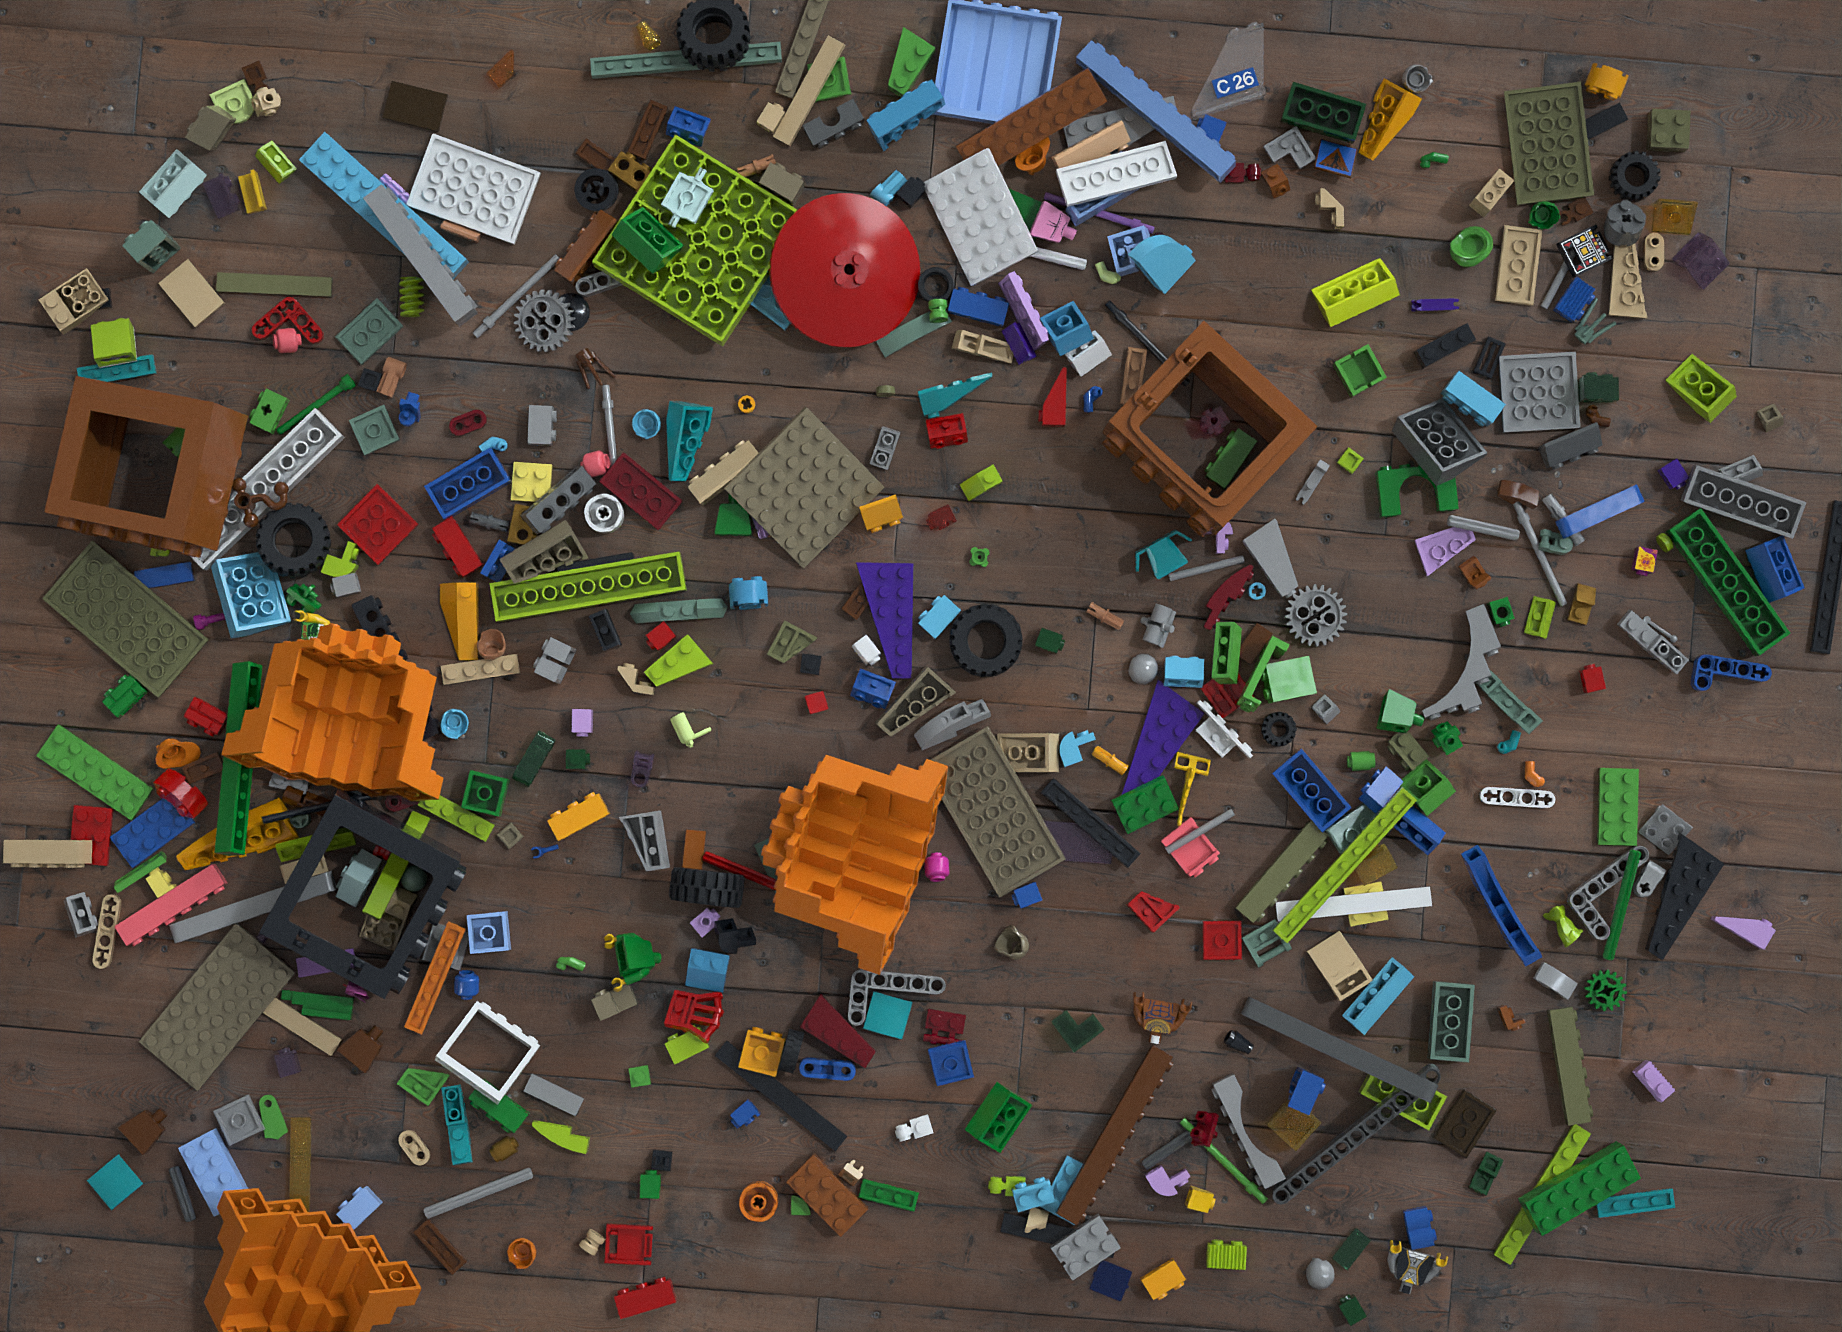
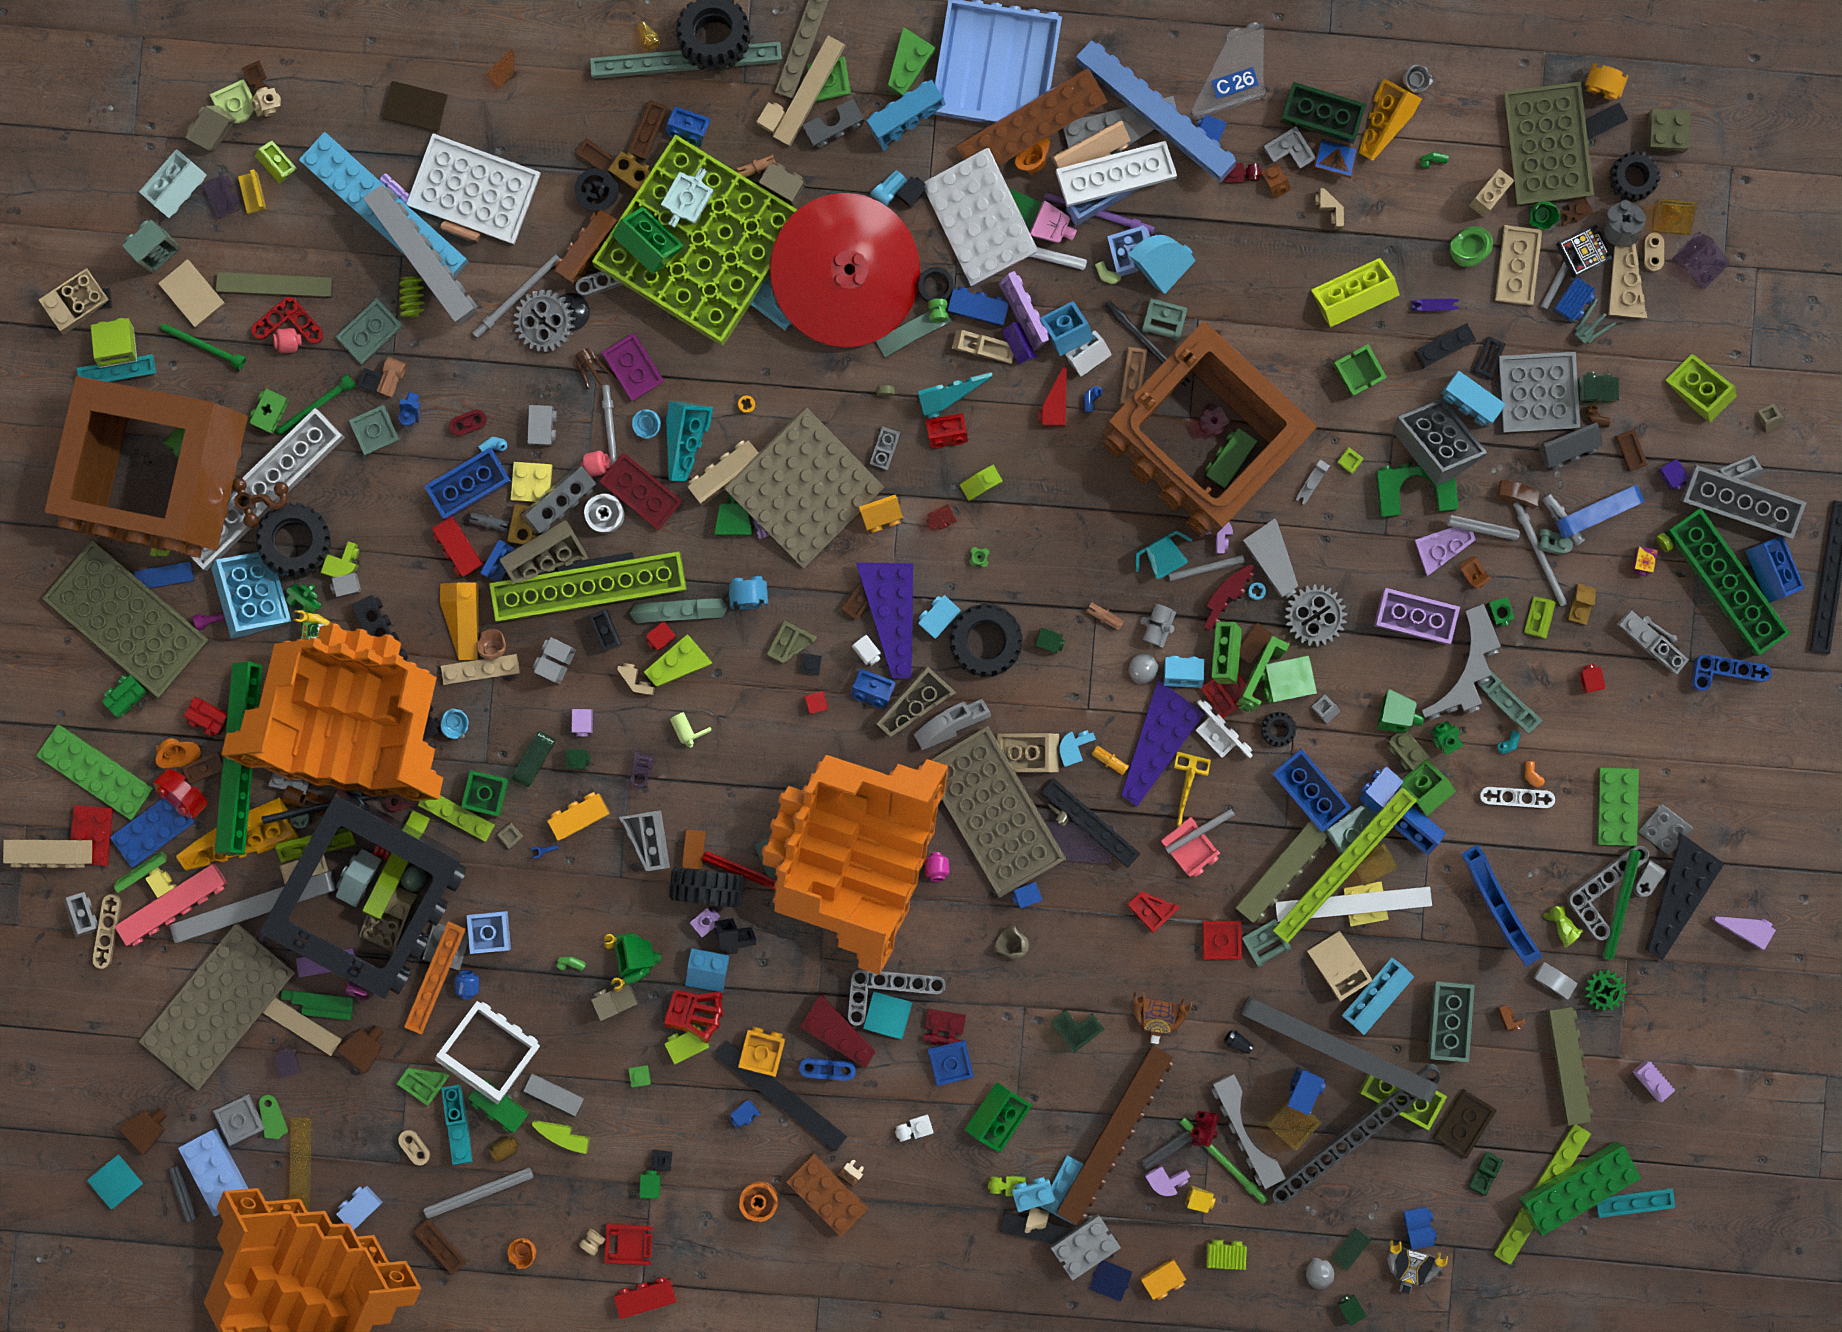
red plate [337,484,419,565] -> none
black tyre [778,1029,804,1074] -> none
bright green tile [791,1195,811,1215] -> none
green tile [858,1178,919,1212] -> none
green plate [1111,775,1179,834] -> none
bright green brick [1347,751,1375,771] -> none
none -> green piece [160,324,246,371]
none -> magenta plate [602,333,665,402]
none -> dark tan hand [1048,803,1069,826]
none -> sand green plate [1142,299,1188,342]
none -> lavender brick [1374,588,1460,645]
none -> reddish brown tile [1615,429,1648,472]

